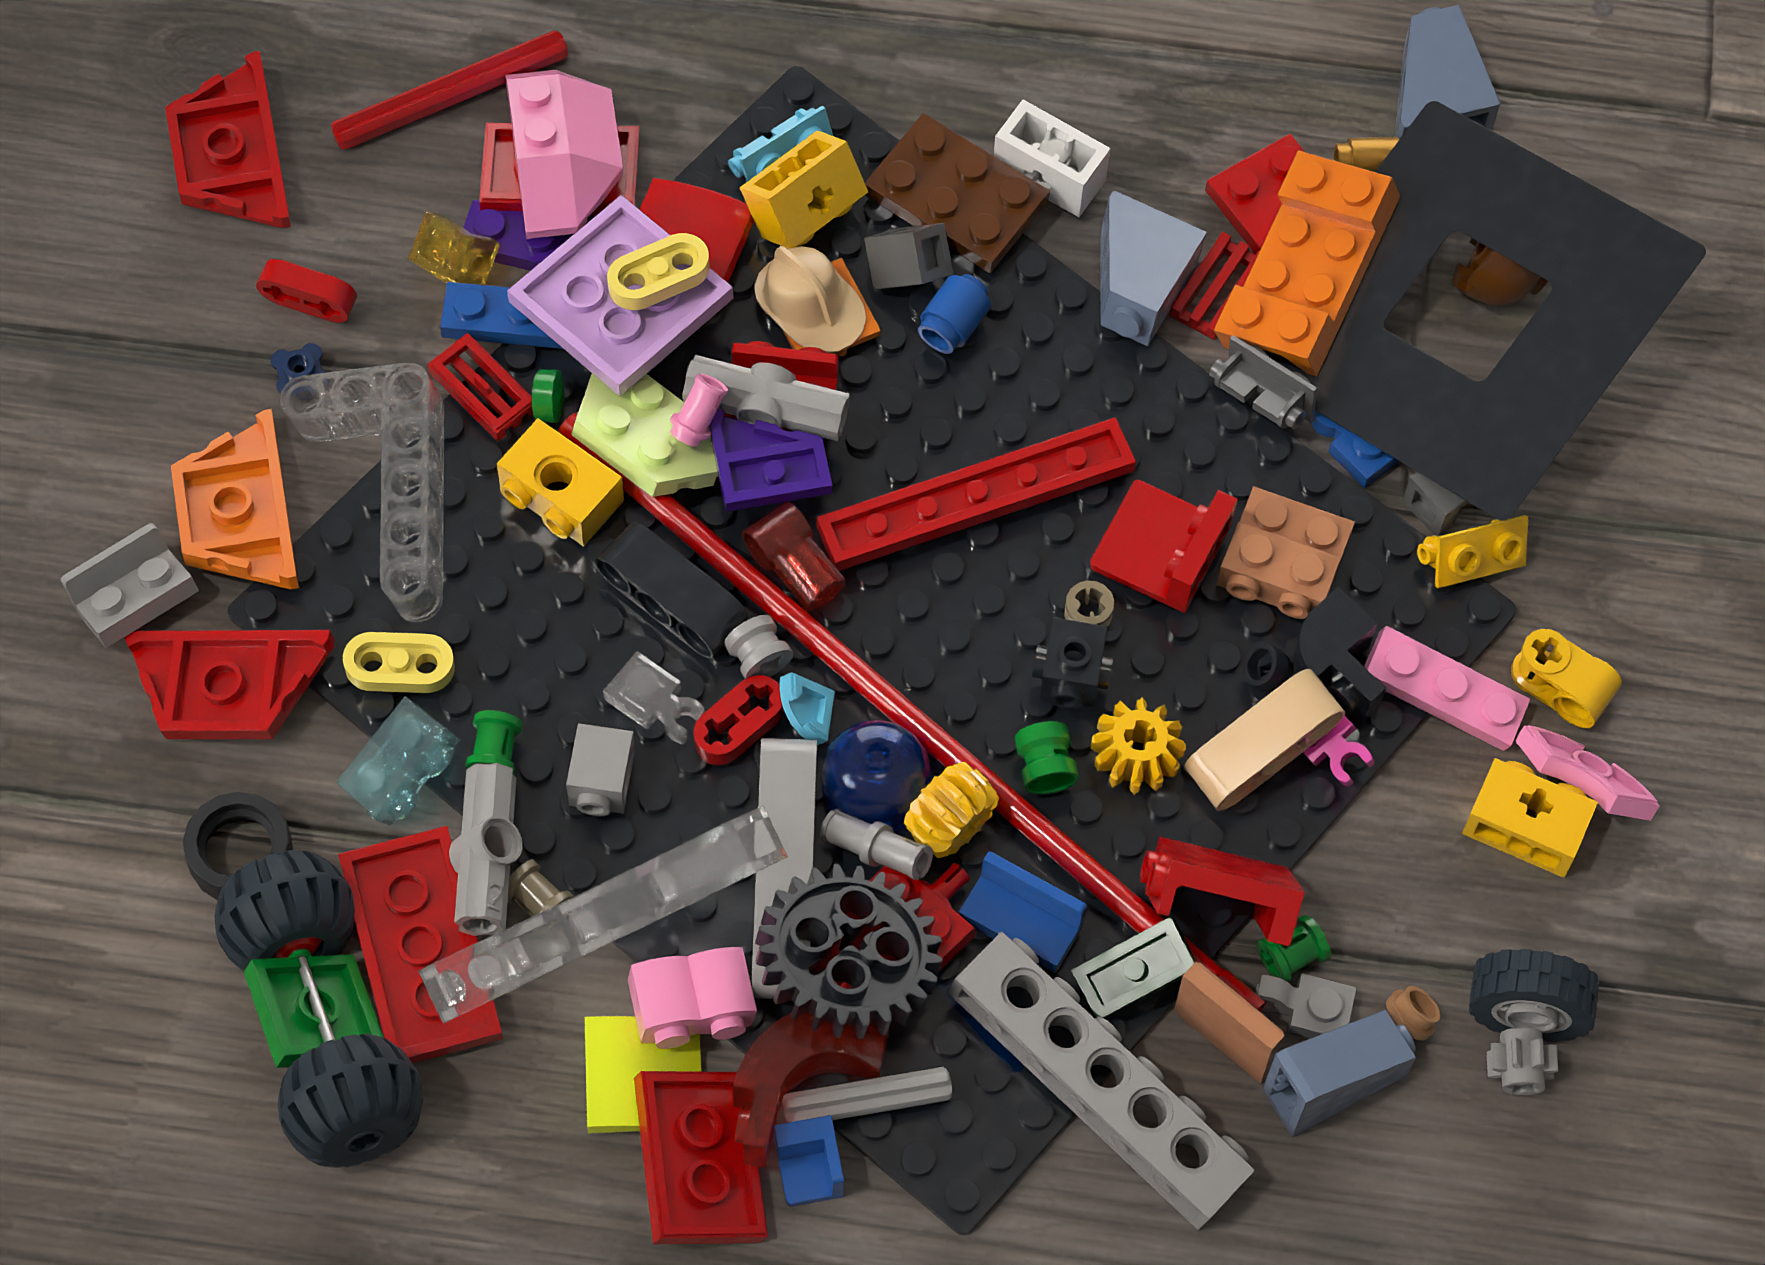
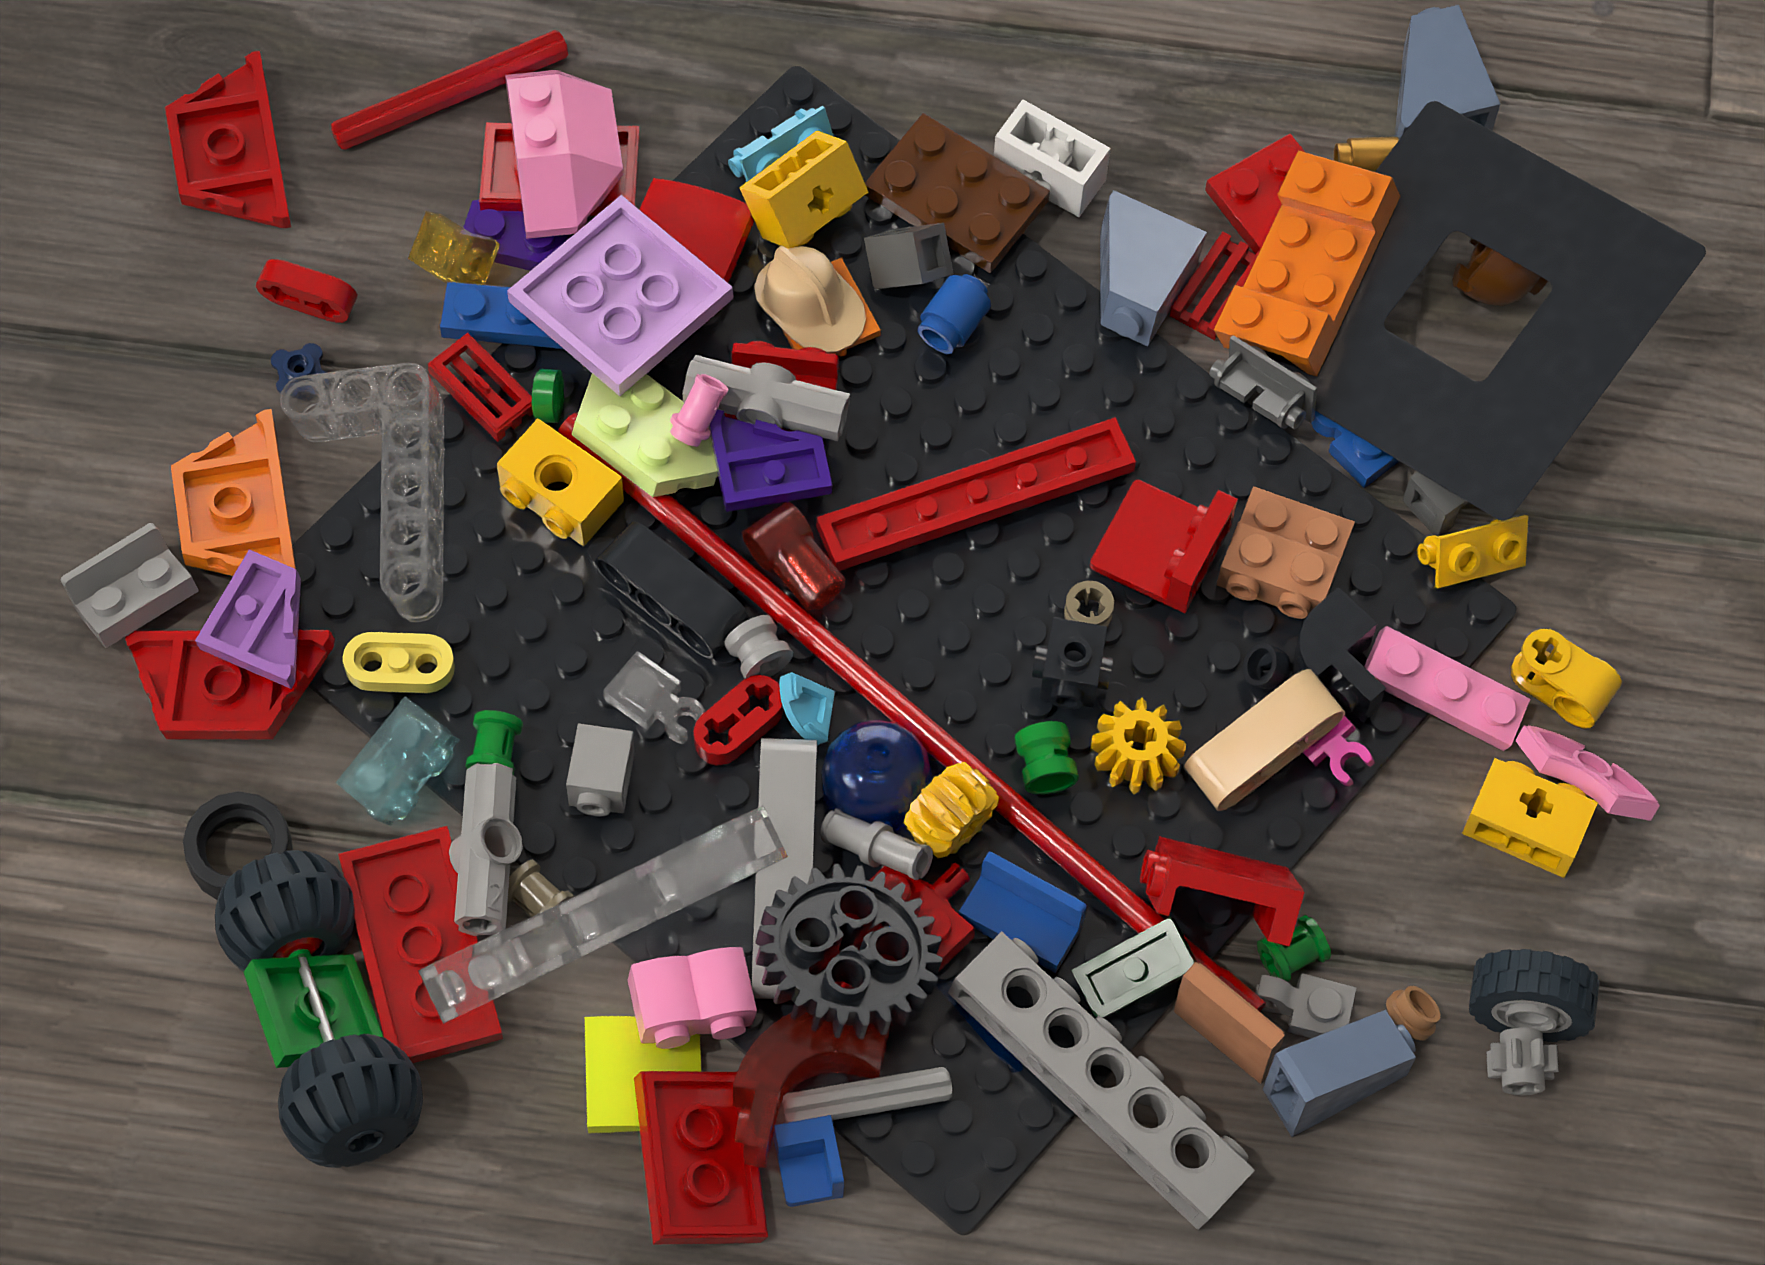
light yellow plate [607,233,709,310] -> none
none -> medium lavender wing [195,549,301,689]

